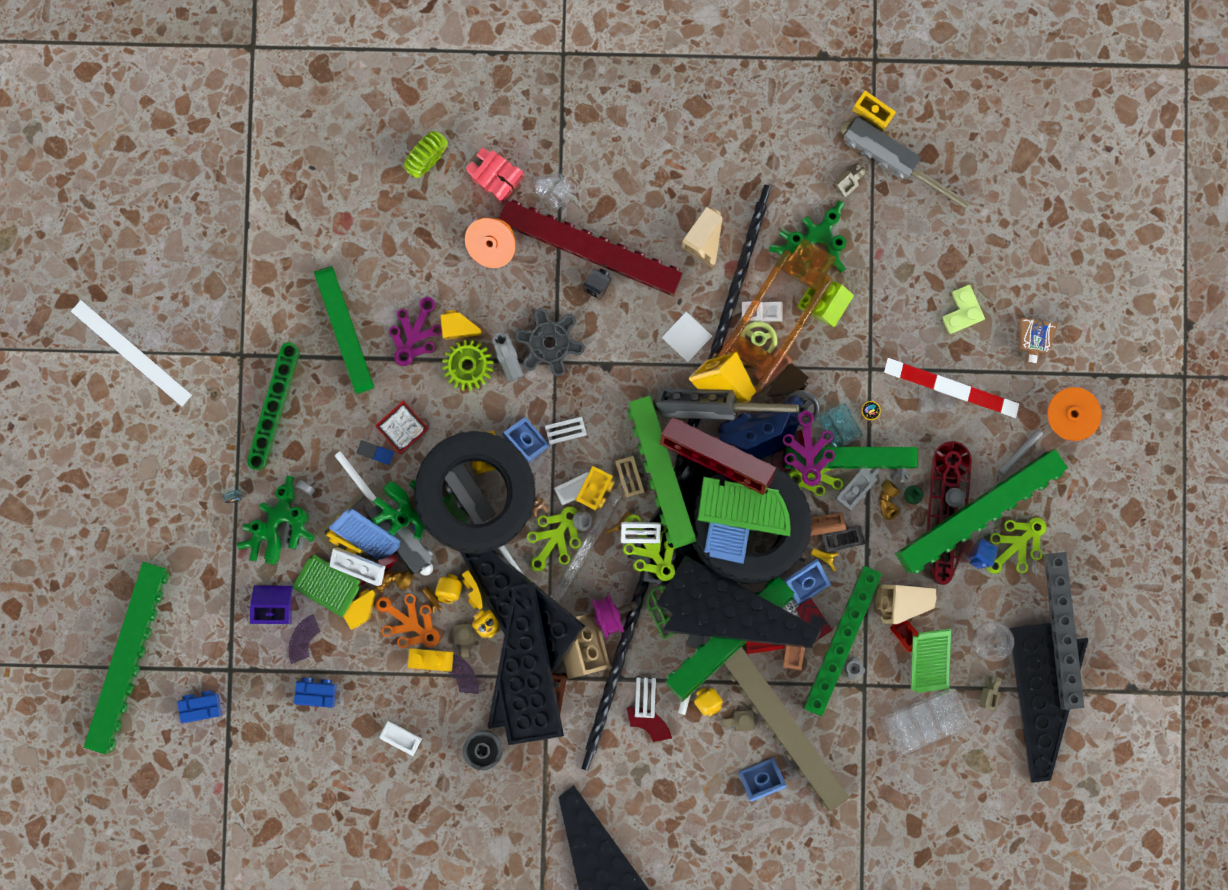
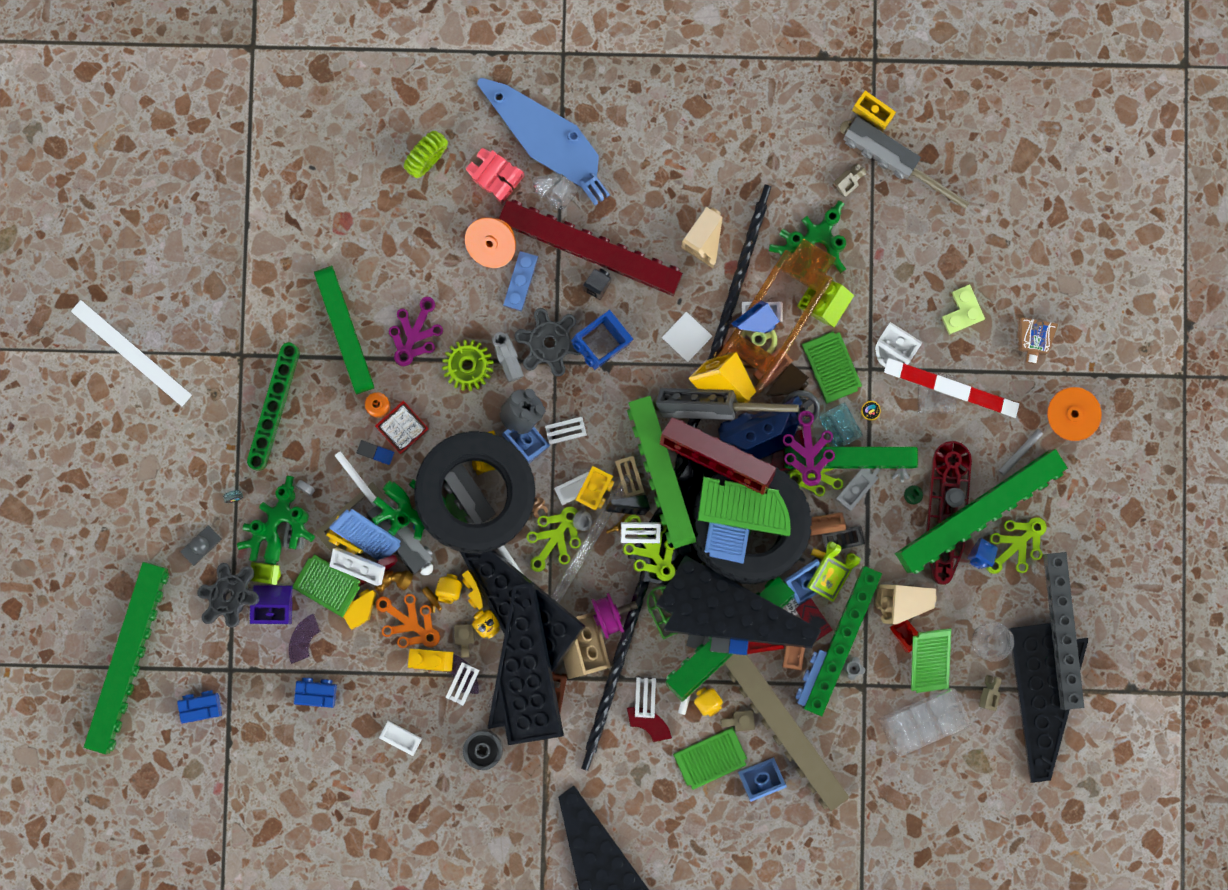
yellow slope [440,310,482,340] -> none
pearl gold arm [879,479,901,520] -> none
none -> dark grey tile [180,525,222,566]
none -> dark grey plate [197,563,259,627]
none -> lime tile [250,562,281,585]
none -> orange head [365,392,391,418]
none -> white tile [446,662,480,706]
none -> medium blue wing [477,78,610,205]
none -> dark grey brick [500,389,546,434]
none -> medium blue plate [503,251,538,311]
none -> blue window [571,310,633,370]
none -> black slope [605,495,650,515]
none -> bright green window [673,727,747,790]
none -> sticker [710,637,748,655]
none -> slope [731,301,780,333]
none -> medium blue plate [795,649,827,706]
none -> bright green window [802,332,862,404]
none -> lime flag [807,541,861,602]
none -> white slope [875,322,922,367]

